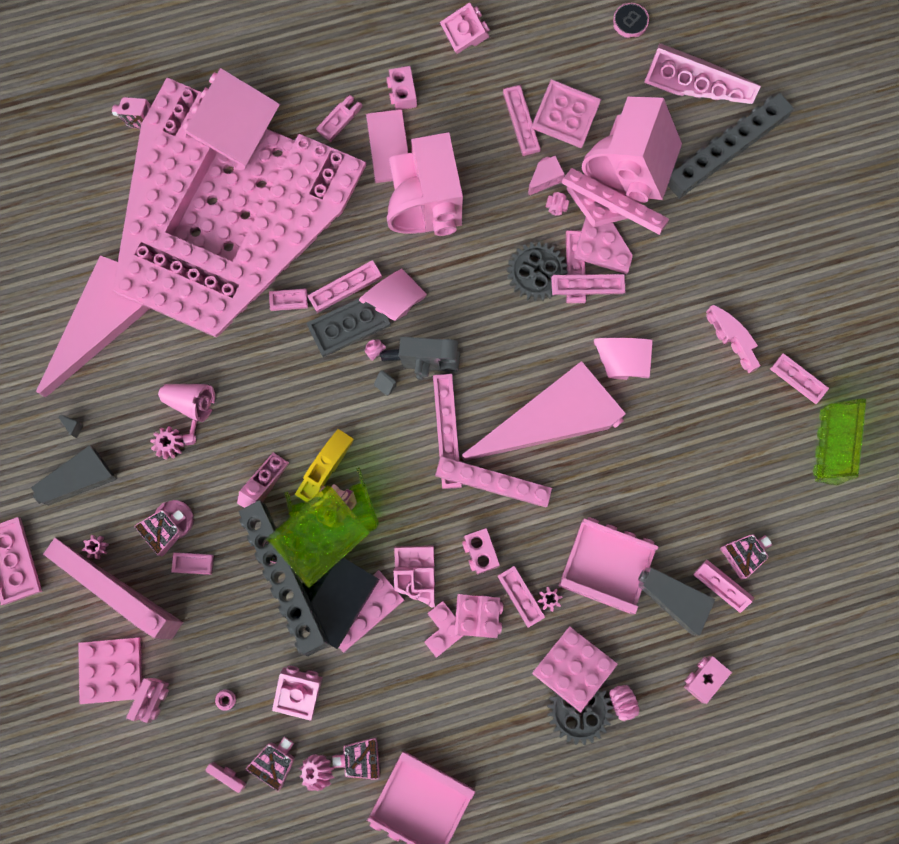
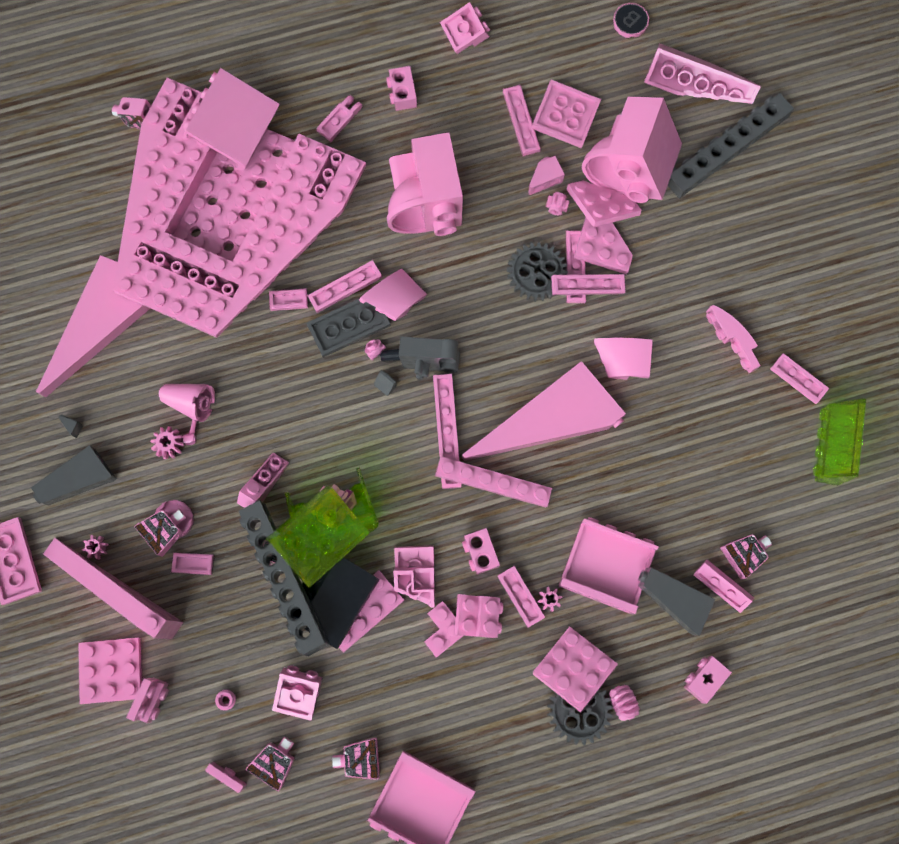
yellow slope [295,429,354,504] -> none
bright pink gear [300,755,334,791] -> none
bright pink tile [366,109,408,183] -> none
bright pink plate [562,168,669,235] -> none

